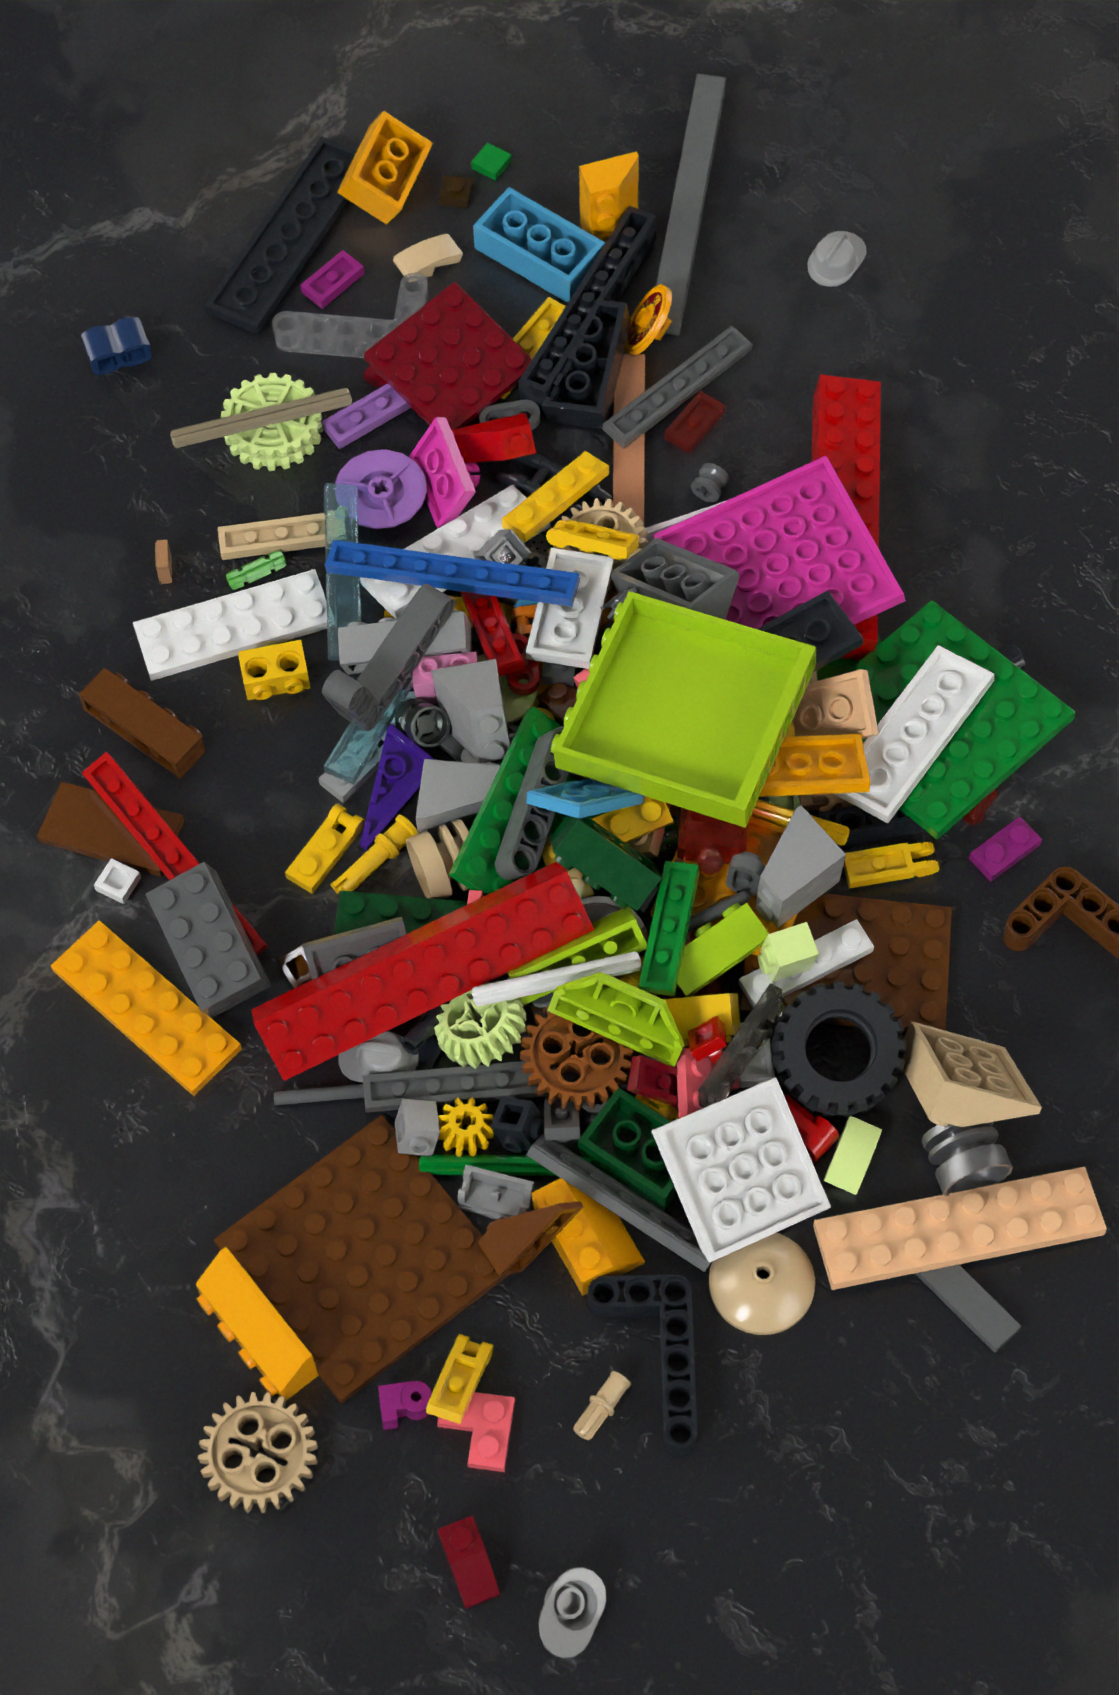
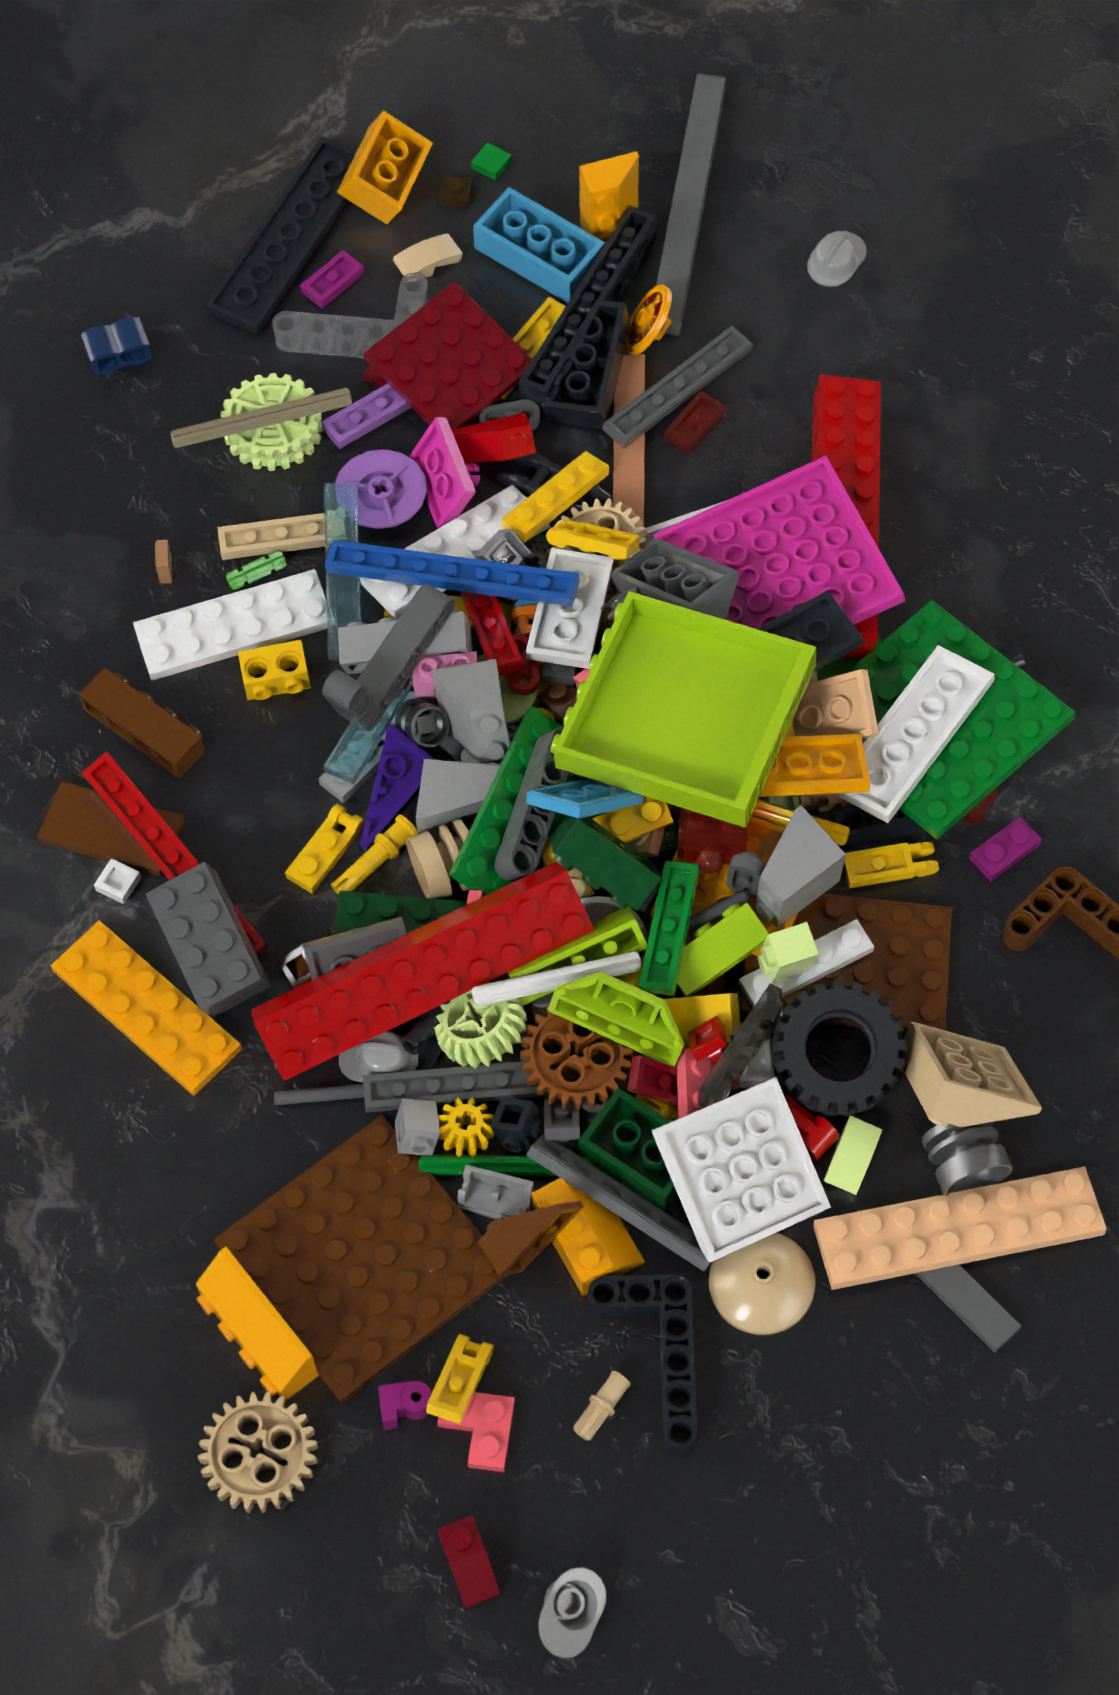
dark grey wheel [691,463,729,502] -> none

